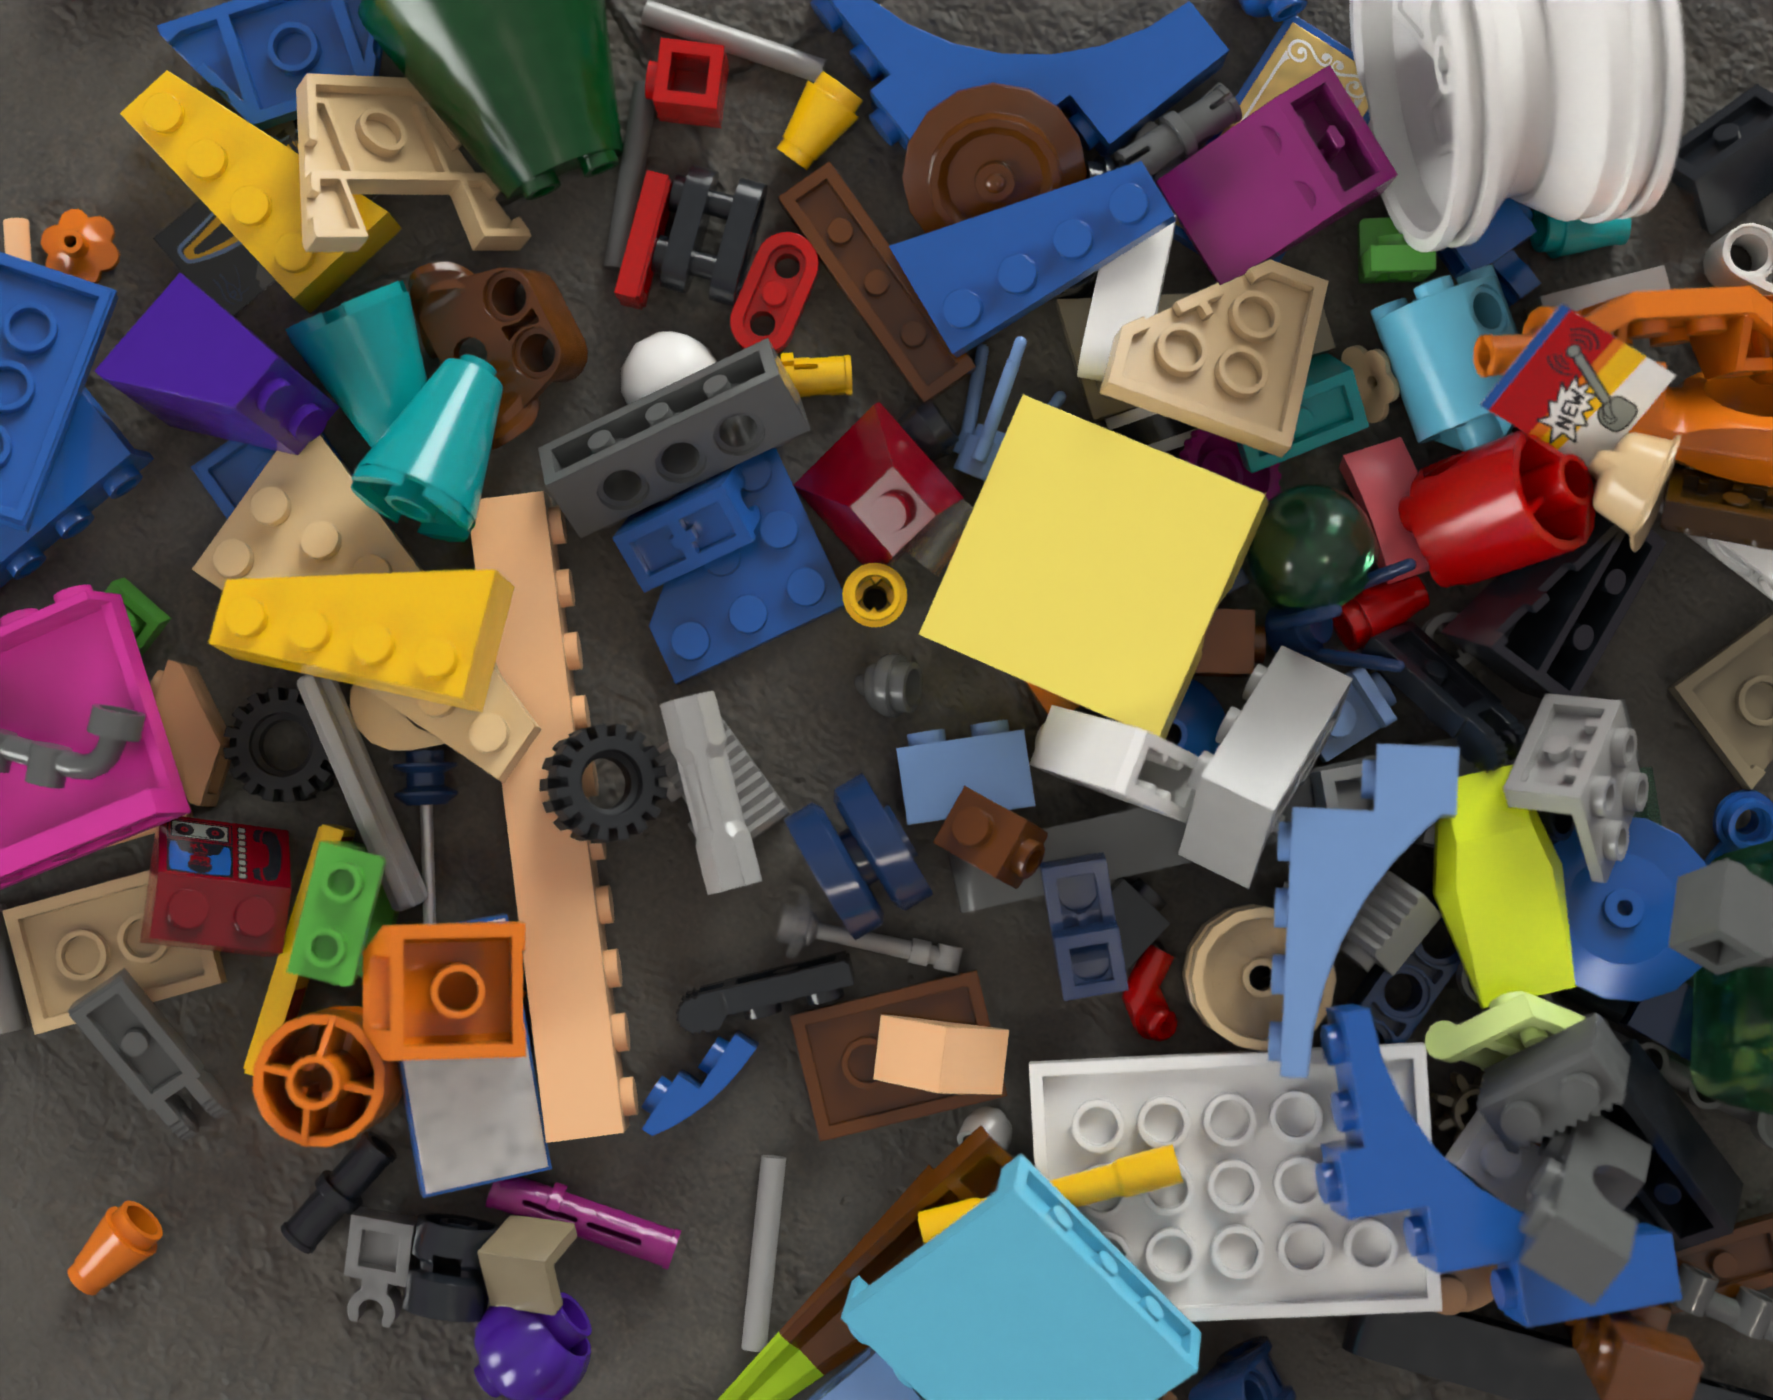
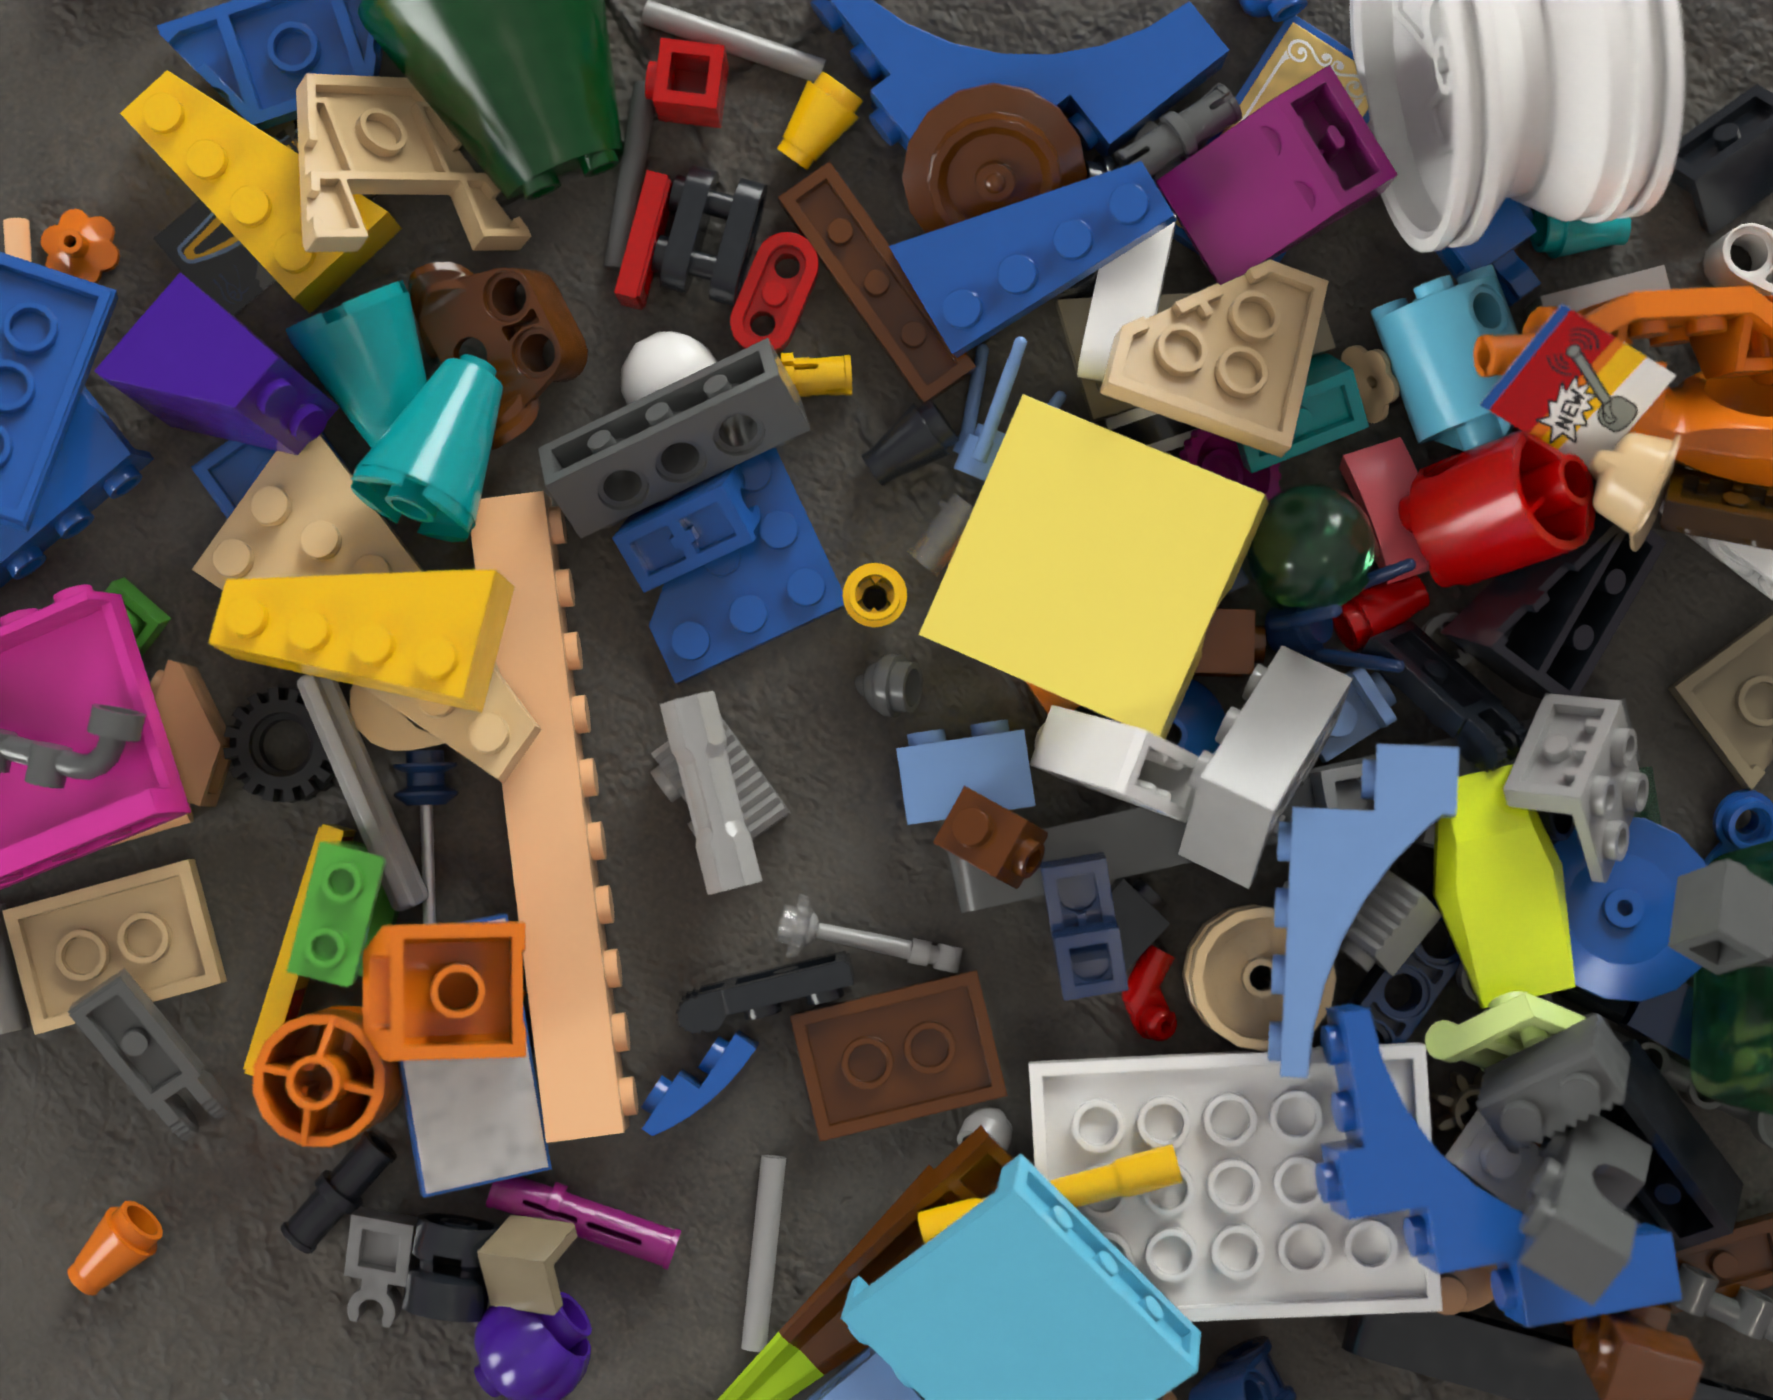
dark red slope [140,816,291,957] -> none
black tyre [539,723,667,843] -> none
dark blue wheel [784,773,933,940] -> none
dark red slope [793,402,964,567] -> none
light nougat slope [873,1014,1009,1095] -> none
bright green bracket [1357,218,1436,283] -> none

